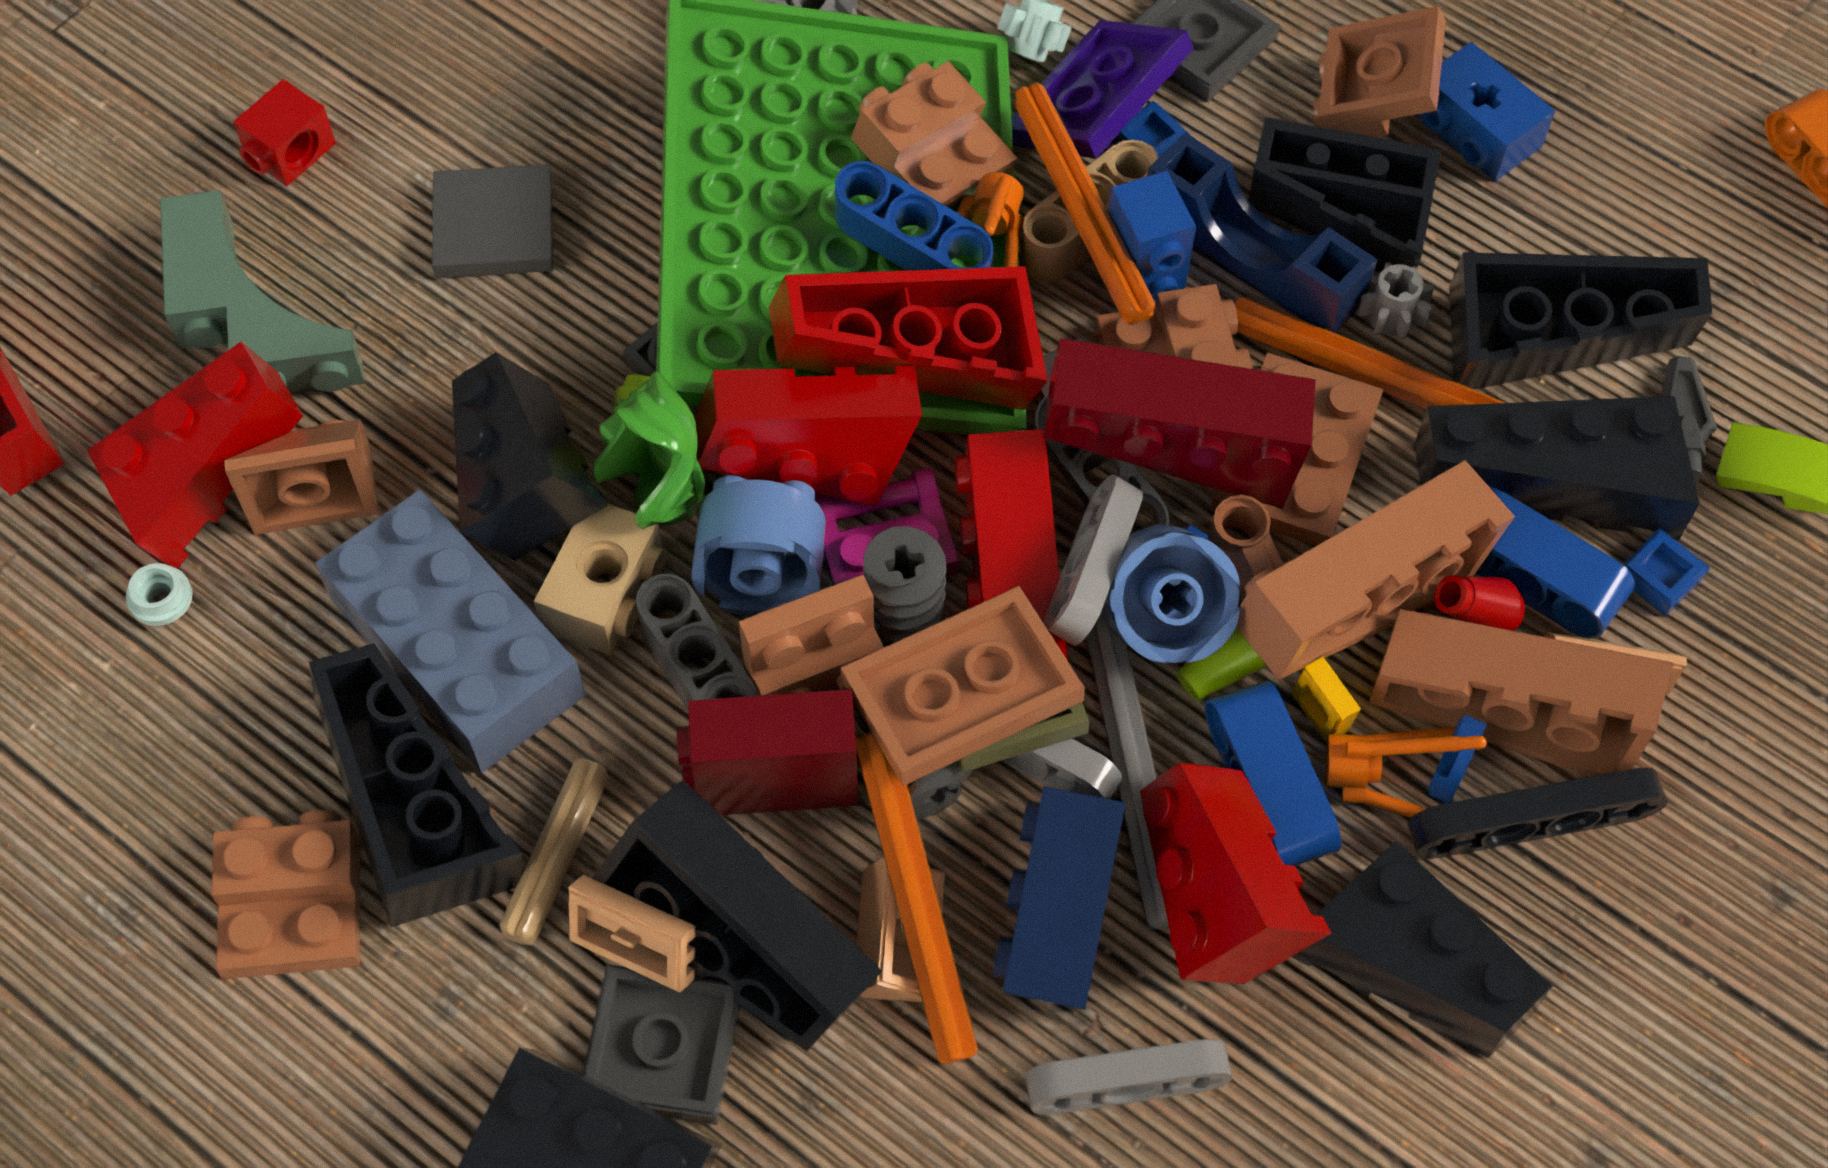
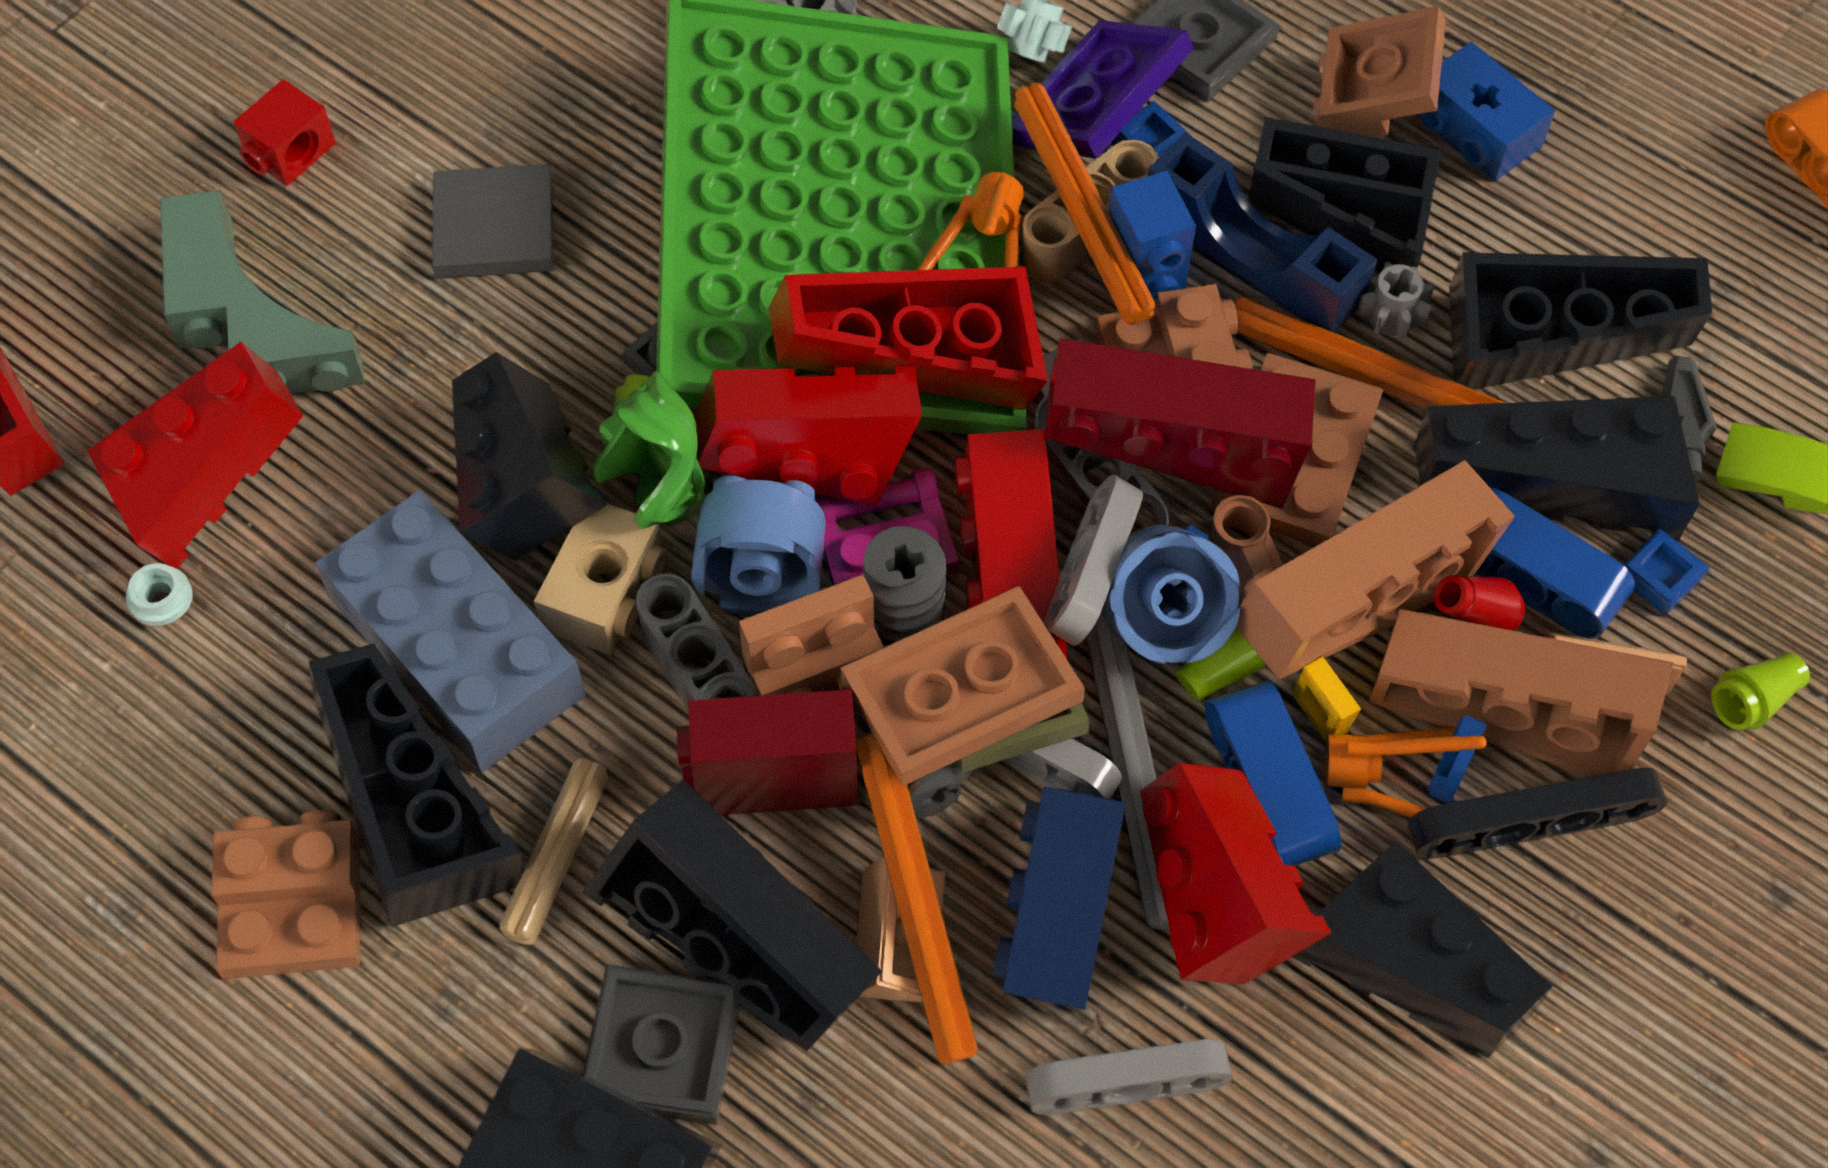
nougat slope [224,419,379,535] -> none
light nougat tile [569,875,695,993] -> none
blue beam [835,161,993,270] -> none
nougat plate [851,61,1018,208] -> none
none -> lime cone [1711,652,1810,730]

